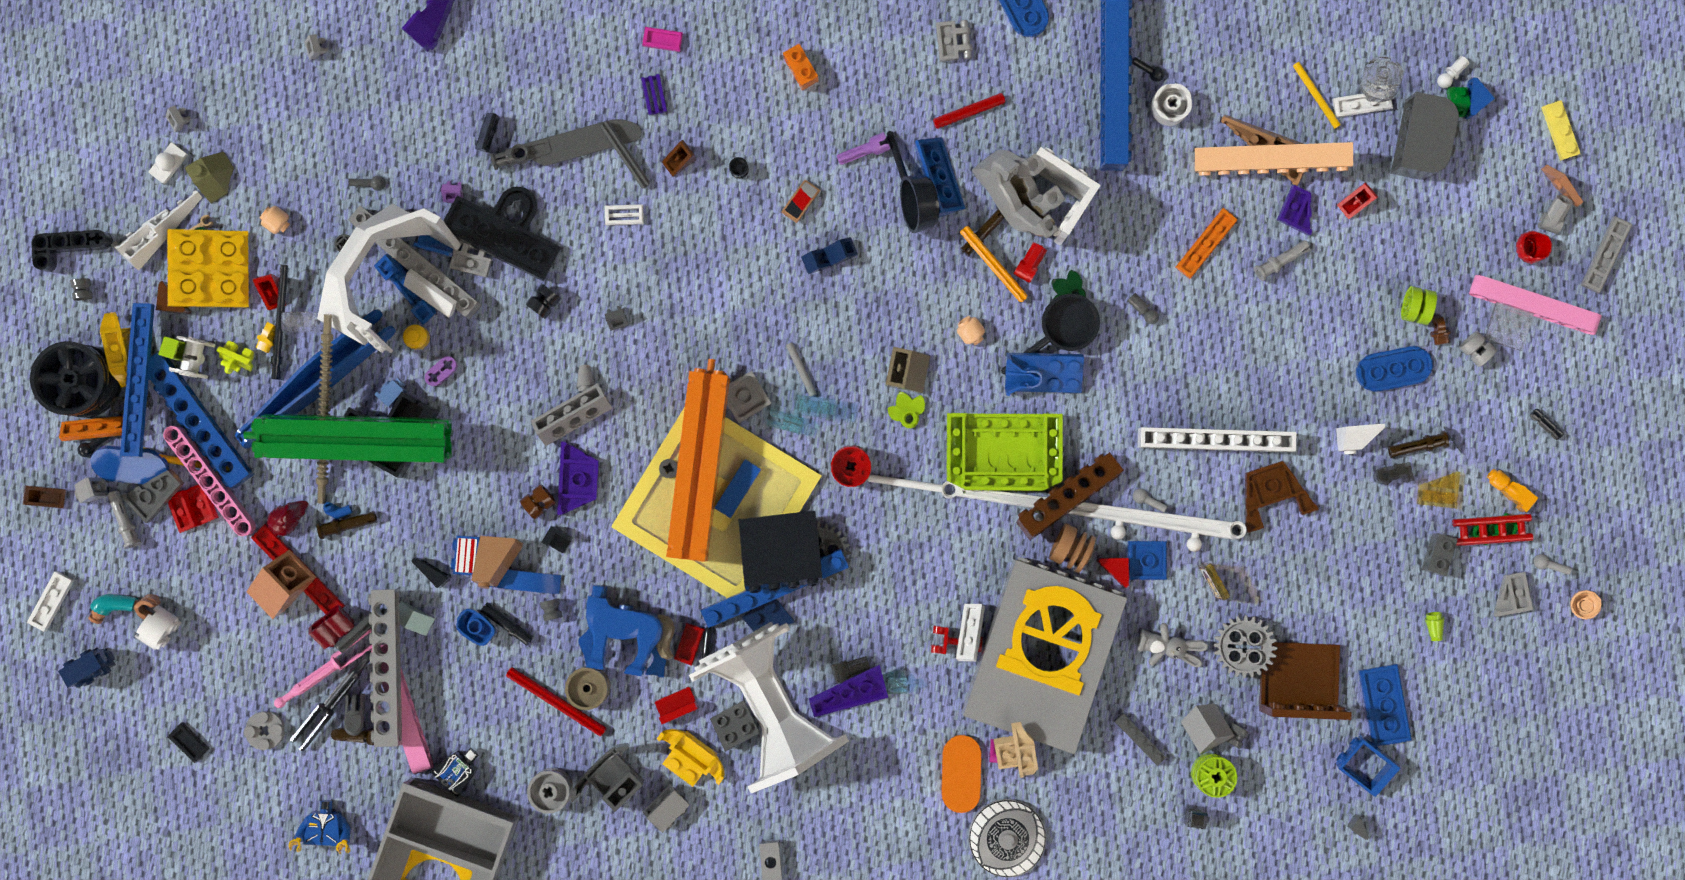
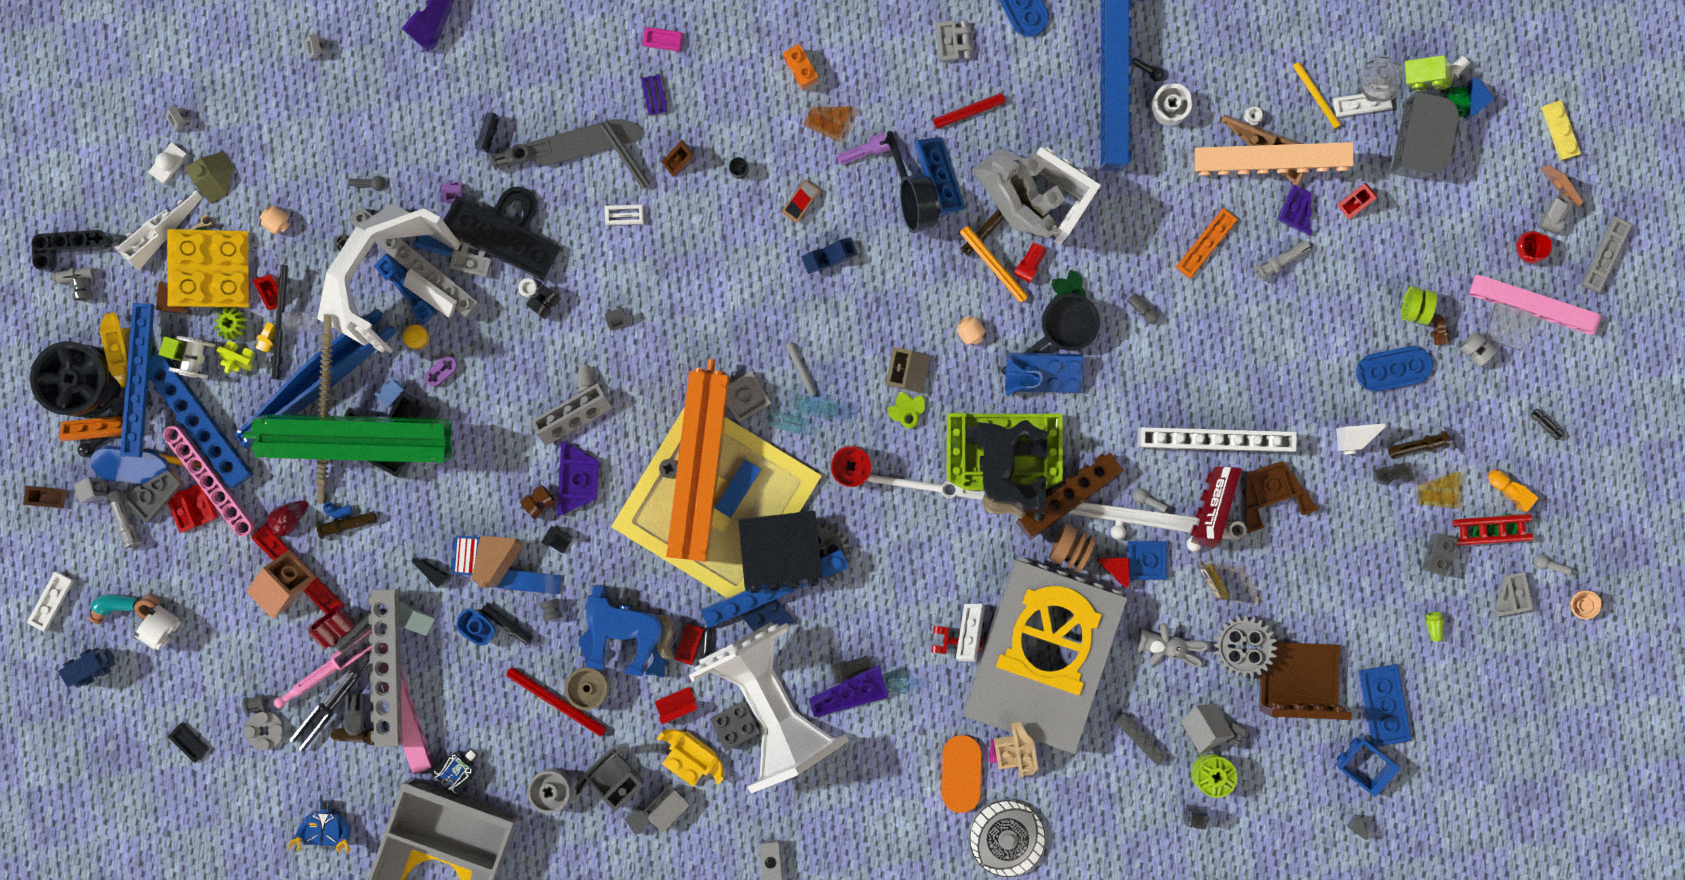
none -> light grey pin [52,266,95,284]
none -> lime gear [213,308,248,340]
none -> dark grey bush [242,694,267,715]
none -> white tile [519,278,538,298]
none -> dark grey slope [625,806,651,835]
none -> clear orange wing [803,106,853,142]
none -> black piece [966,420,1048,519]
none -> dark red slope [1190,467,1241,549]
none -> white plate [1244,107,1263,125]
none -> lime brick [1405,55,1452,93]

